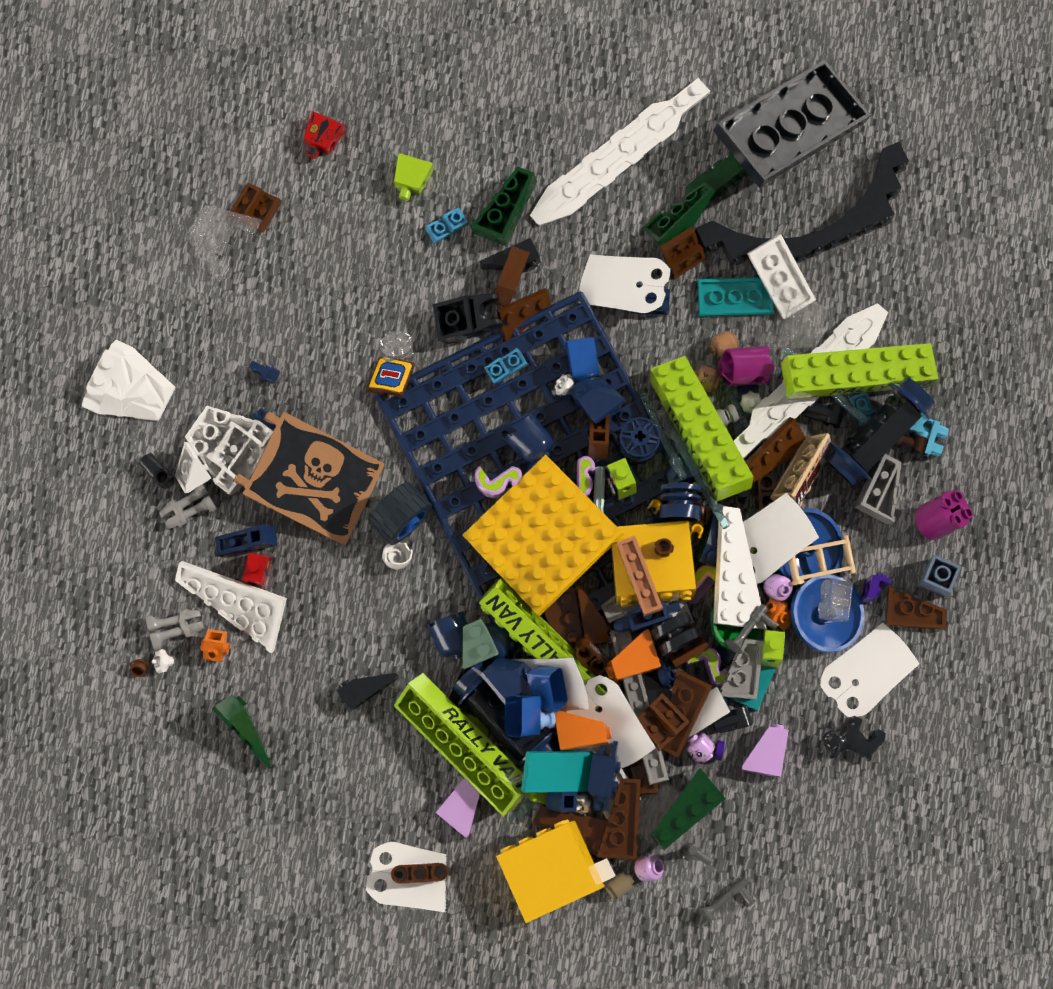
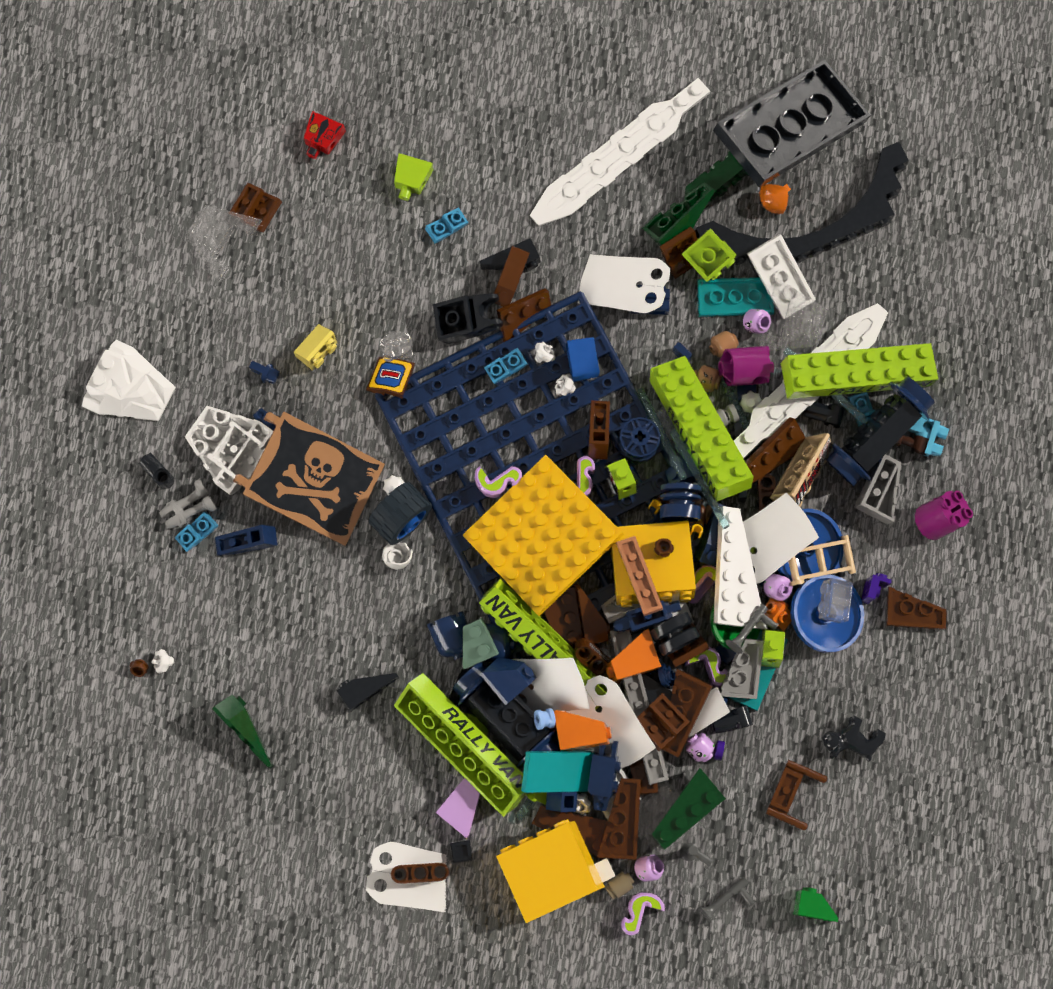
light grey piece [145,609,204,651] -> none
white slope [175,442,211,493] -> none
white wing [175,561,287,653] -> none
orange brick [200,629,230,662] -> none
red torso [242,553,272,590] -> none
dark green wedge [470,166,537,247] -> none
dark blue cylinder [504,414,553,463] -> none
blue piece [505,694,541,738] -> none
blue piece [527,666,568,713] -> none
dark blue slope [568,379,626,424] -> none
light aqua axle [594,467,605,513] -> none
lavender slope [740,724,789,778] -> none
white piece [820,623,919,717] -> none
sand blue head [919,555,961,597] -> none
none -> dark azure slope [174,512,218,552]
none -> light yellow slope [294,324,337,371]
none -> white piece [383,475,405,495]
none -> black tile [450,840,473,864]
none -> white piece [535,342,556,363]
none -> animal [621,893,665,935]
none -> dark blue tile [672,342,692,362]
none -> lime plate [682,228,736,282]
none -> lavender head [743,309,771,334]
none -> orange piece [759,184,791,214]
none -> reddish brown plate [766,759,827,830]
none -> green slope [793,887,838,922]

